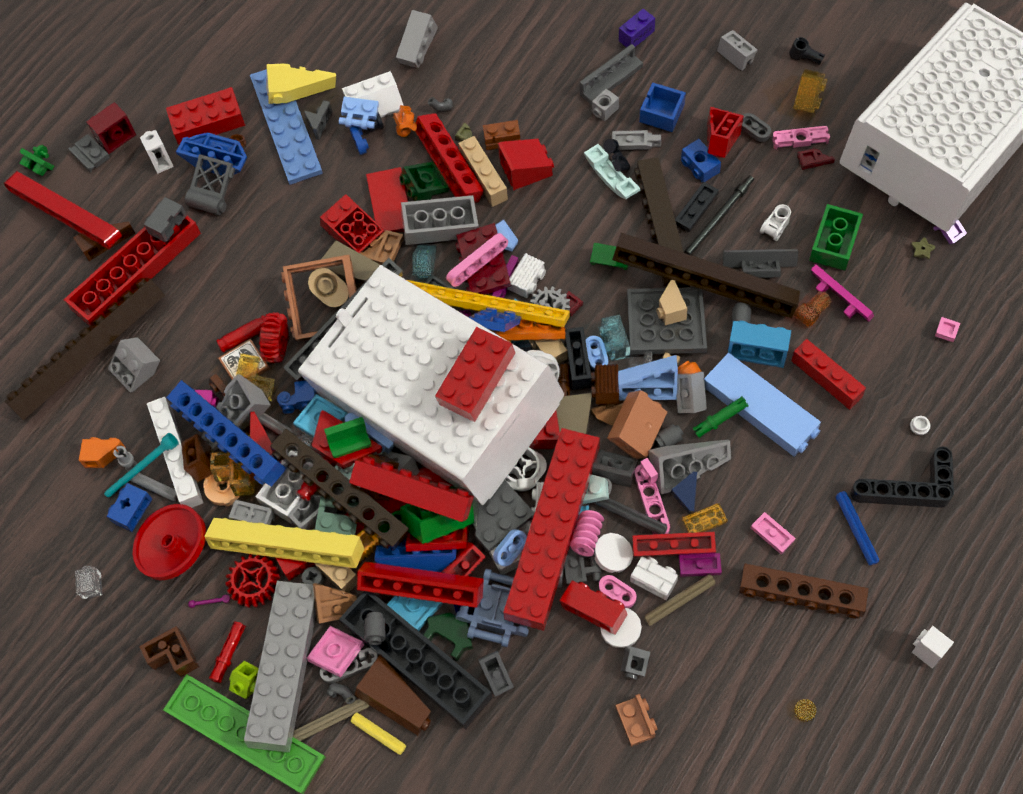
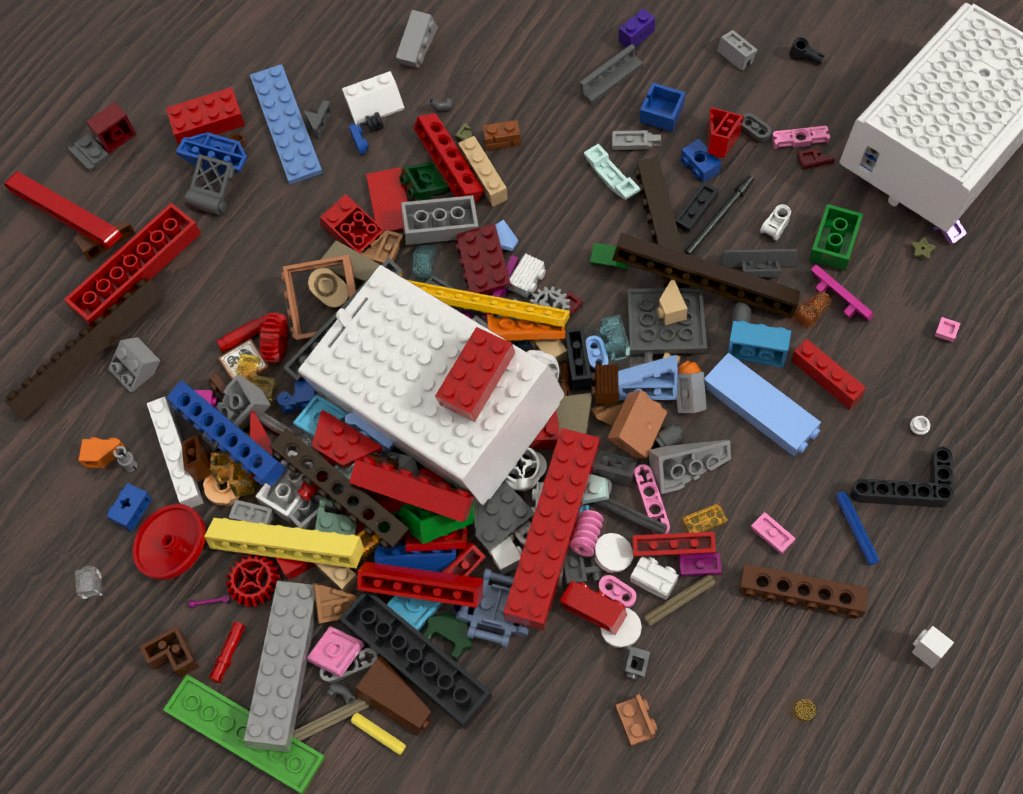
green hips [20,145,55,176] -> none
teal piece [104,433,179,497] -> none
light grey axle [130,473,178,501] -> none
white torso [140,130,174,174] -> none
dark grey brick [144,197,187,242] -> none
lime brick [229,661,259,699] -> none
light yellow wedge [266,64,336,104] -> none
dark grey wheel [302,567,324,585] -> none
green panel [324,417,371,458] -> none
light blue plate [339,97,379,130] -> none
dark grey brick [364,612,385,645] -> none
orange hips [393,105,417,137] -> none
bright pink beam [446,233,508,287] -> none
blue plate [469,307,521,332] -> none
dark grey slope [478,651,514,697] -> none
light blue plate [493,529,527,567] -> none
red slope [498,139,554,191] -> none
light grey brick [592,89,619,121] -> none
black piece [603,139,630,171] -> none
bright pink plate [639,458,658,485] -> none
dark blue slope [671,471,697,514] -> none
green pin [693,396,749,438] -> none
clear yellow brick [793,69,828,113] -> none

